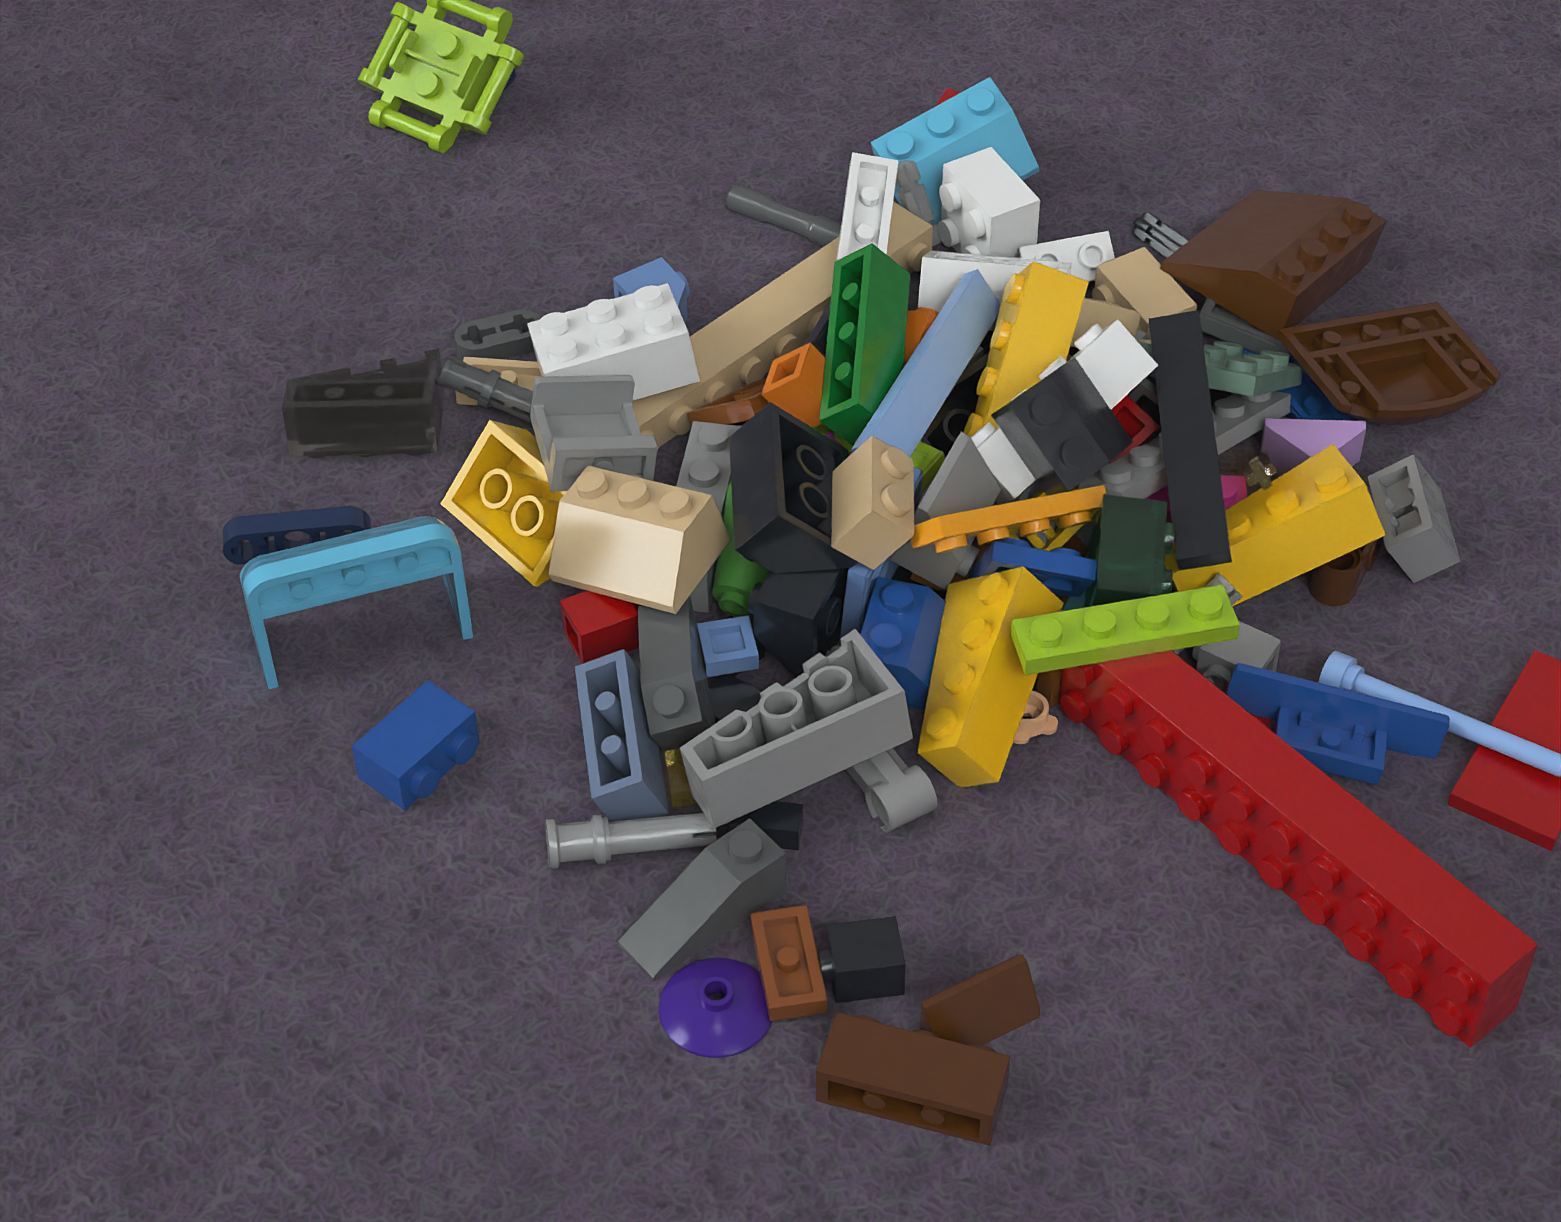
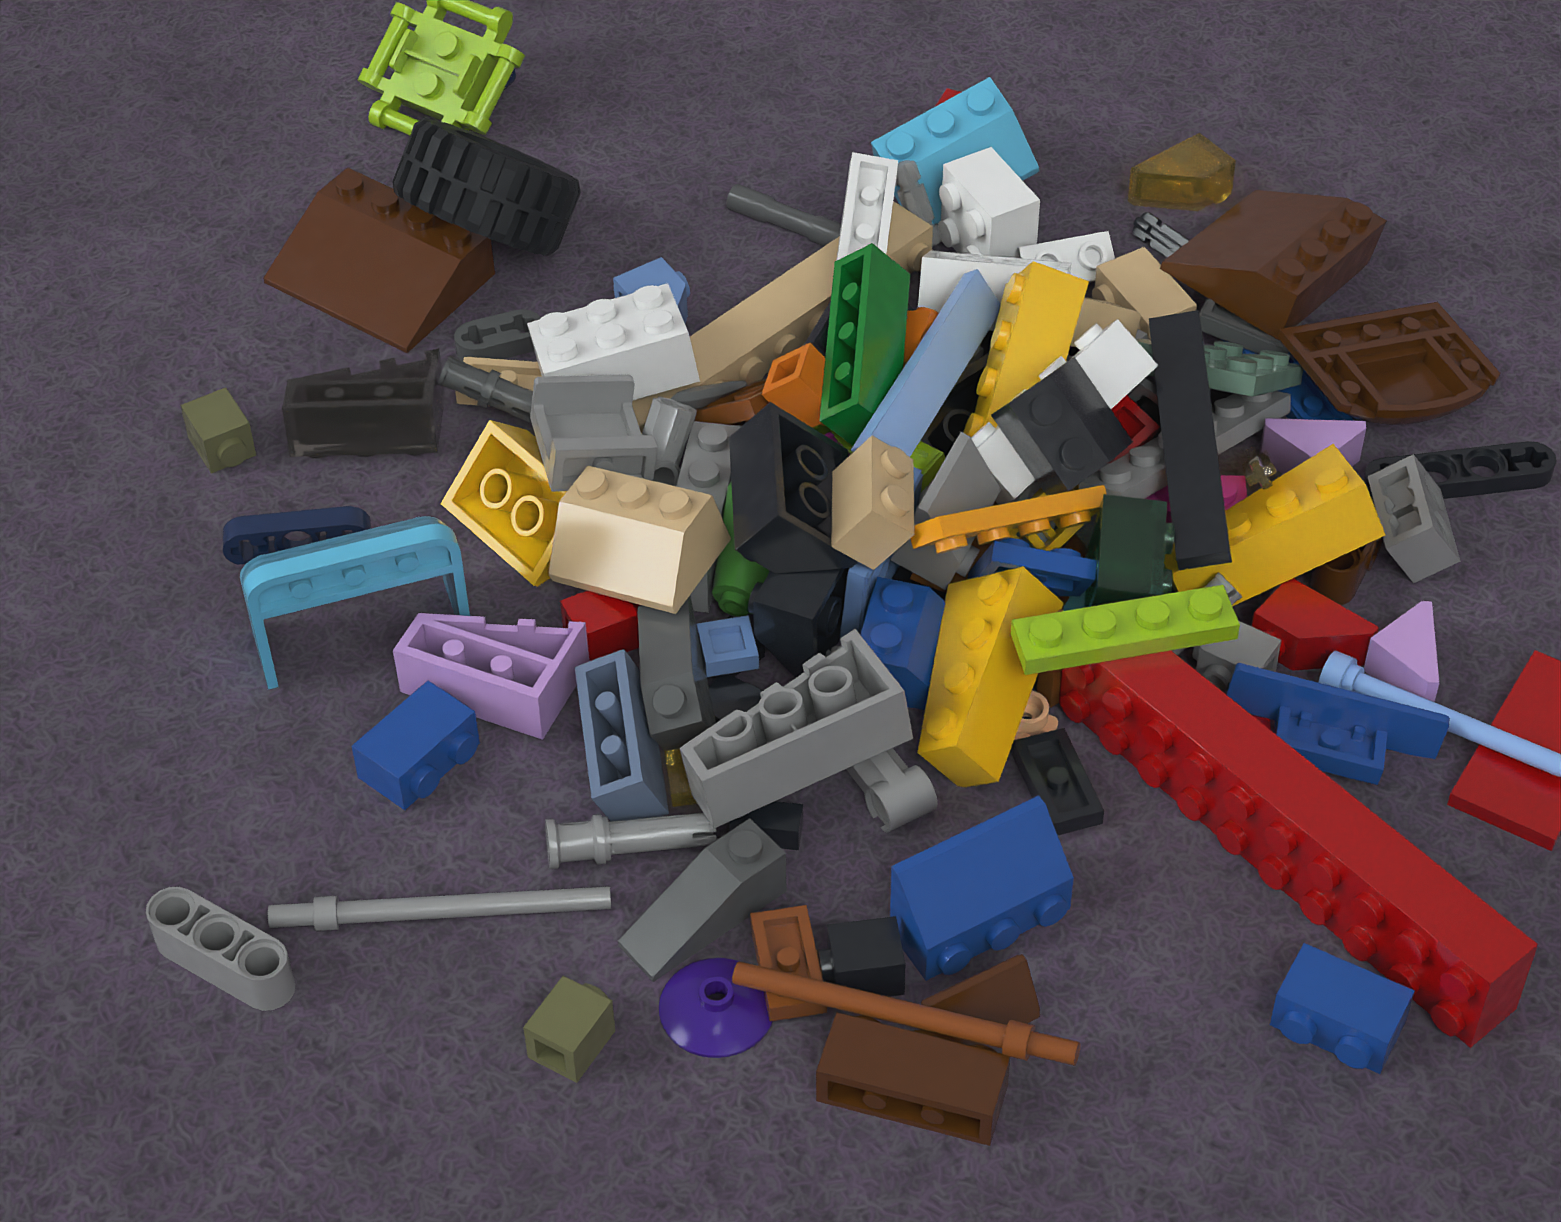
none -> light grey beam [146,887,295,1011]
none -> olive brick [180,387,256,474]
none -> reddish brown slope [263,167,495,353]
none -> light grey bar [268,886,611,931]
none -> black tyre [392,117,581,256]
none -> lavender wedge [393,613,590,740]
none -> olive brick [523,976,616,1083]
none -> light grey piece [642,396,697,486]
none -> dark grey bar [671,381,747,421]
none -> dark orange bar [732,961,1081,1066]
none -> blue slope [890,795,1074,981]
none -> black plate [1012,728,1104,835]
none -> clear yellow slope [1128,133,1236,211]
none -> red slope [1252,578,1379,671]
none -> blue brick [1270,943,1415,1074]
none -> black beam [1363,441,1556,502]
none -> lavender slope [1364,601,1439,702]

